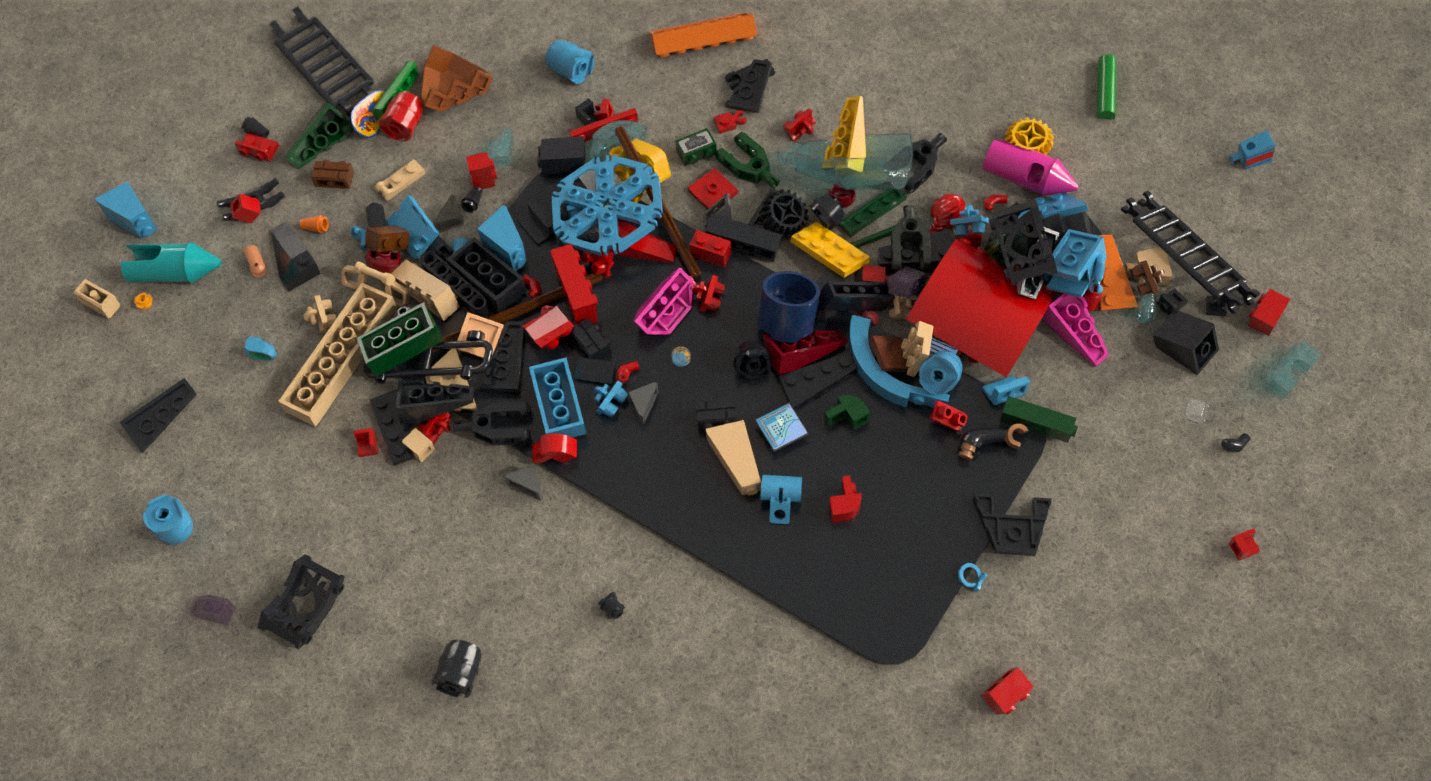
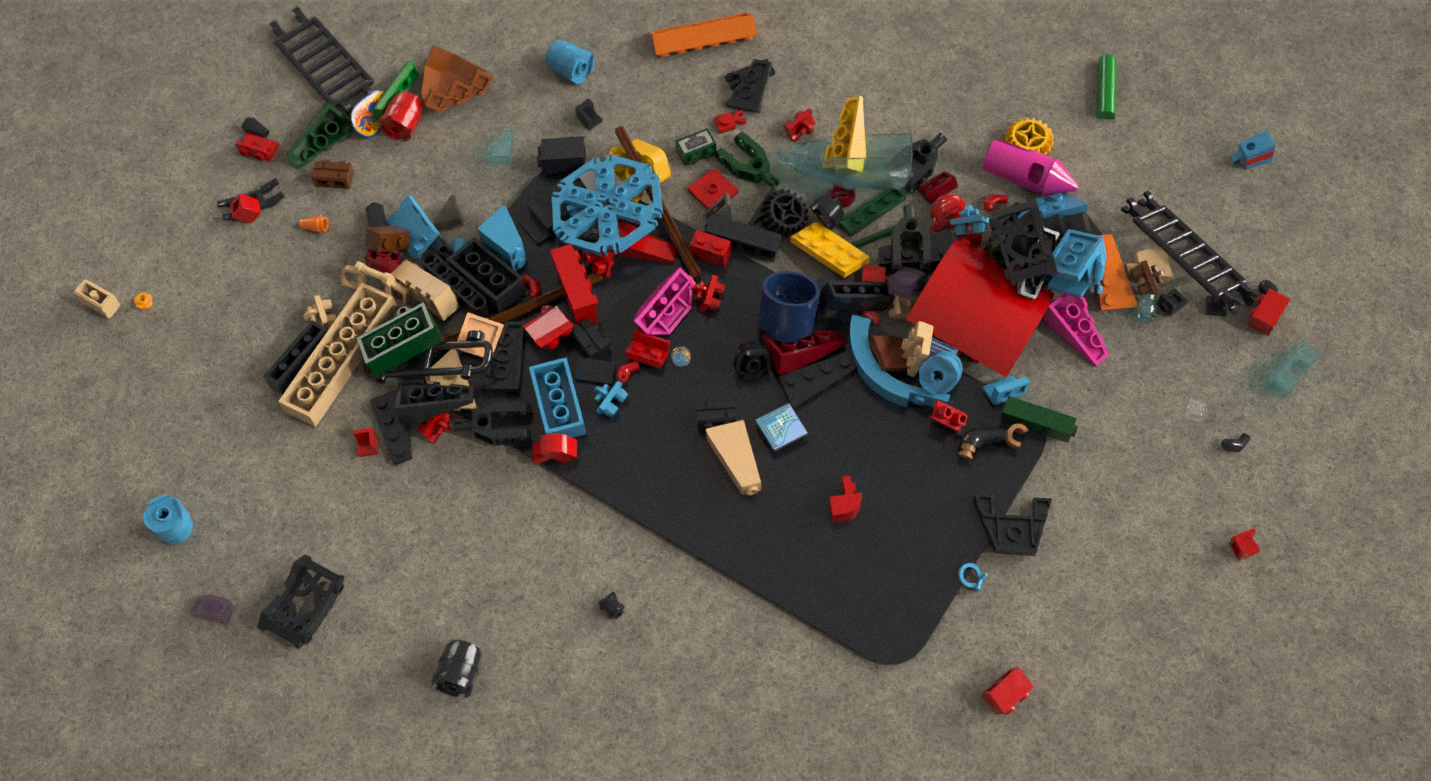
dark azure slope [95,181,158,239] -> none
black wing [119,378,197,453] -> none
teal piece [121,242,222,283] -> none
nougat piece [243,245,267,278] -> none
dark azure rock [244,336,277,361] -> none
black wedge [271,222,321,292] -> none
dark azure arm [350,226,369,250] -> none
tan plate [375,159,426,201] -> none
tan panel [402,428,435,463] -> none
black cone [461,186,483,213] -> none
red brick [466,152,498,189] -> none
dark grey slope [505,466,543,500] -> none
red plate [570,108,639,143] -> none
clear light blue arch [589,120,648,163] -> none
red tile [593,99,614,119] -> none
dark grey slope [629,382,659,424] -> none
dark azure piece [761,475,802,524] -> none
dark green brick [824,395,871,430] -> none
red brick [1083,286,1102,312] -> none
black slope [1153,310,1219,375] -> none
none -> black brick [263,320,328,395]
none -> red bracket [625,330,670,368]
none -> dark red slope [917,171,958,204]
none -> black cylinder [1258,280,1279,295]

